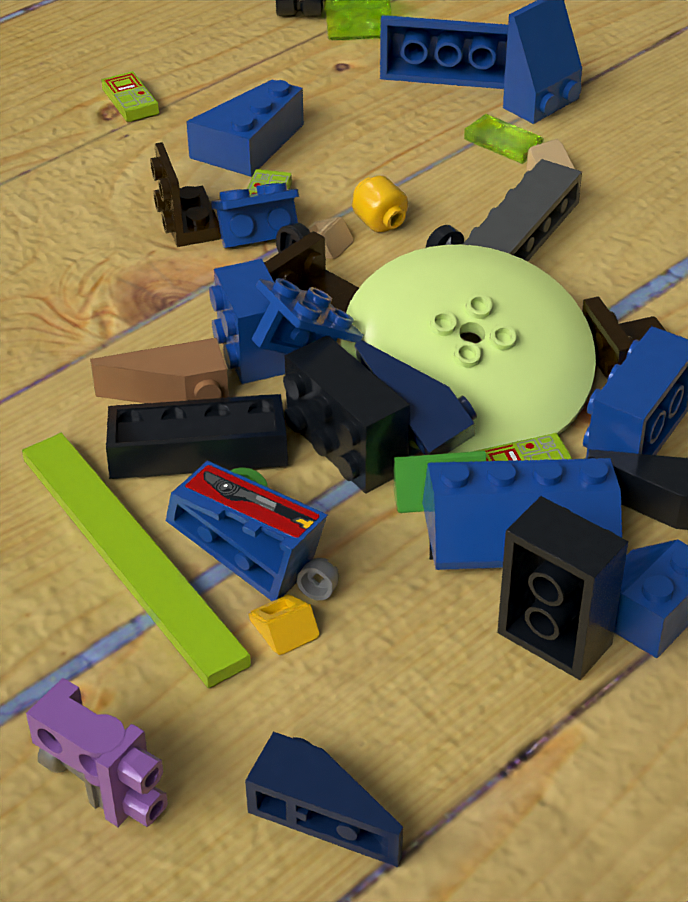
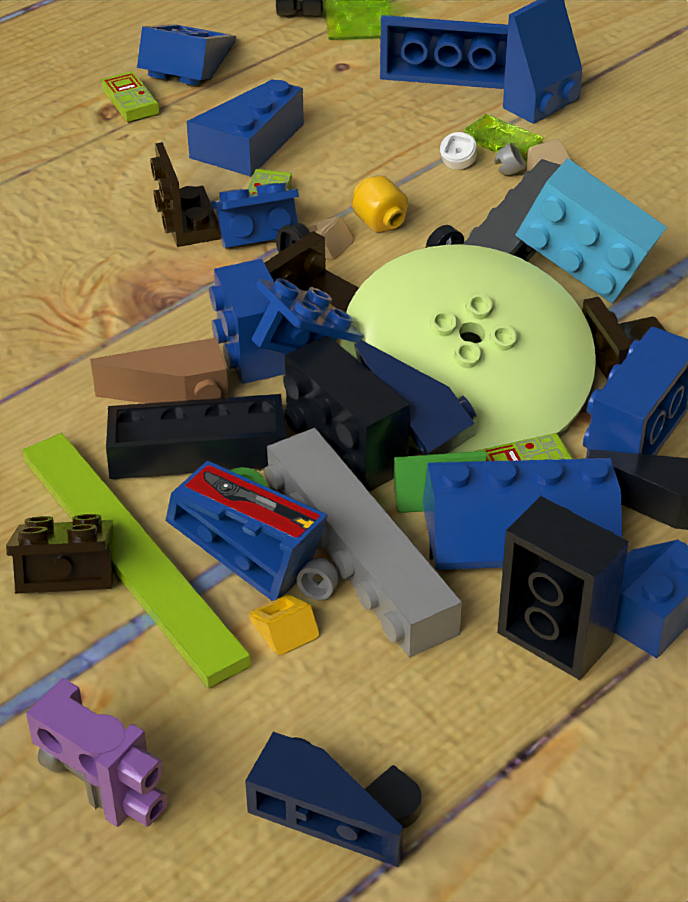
none -> dark brown bracket [6,514,114,594]
none -> blue slope [137,24,236,85]
none -> light grey brick [264,428,462,658]
none -> black tile [365,765,422,829]
none -> white tile [440,132,477,170]
none -> light grey hinge [494,143,526,176]
none -> medium azure brick [515,158,667,304]

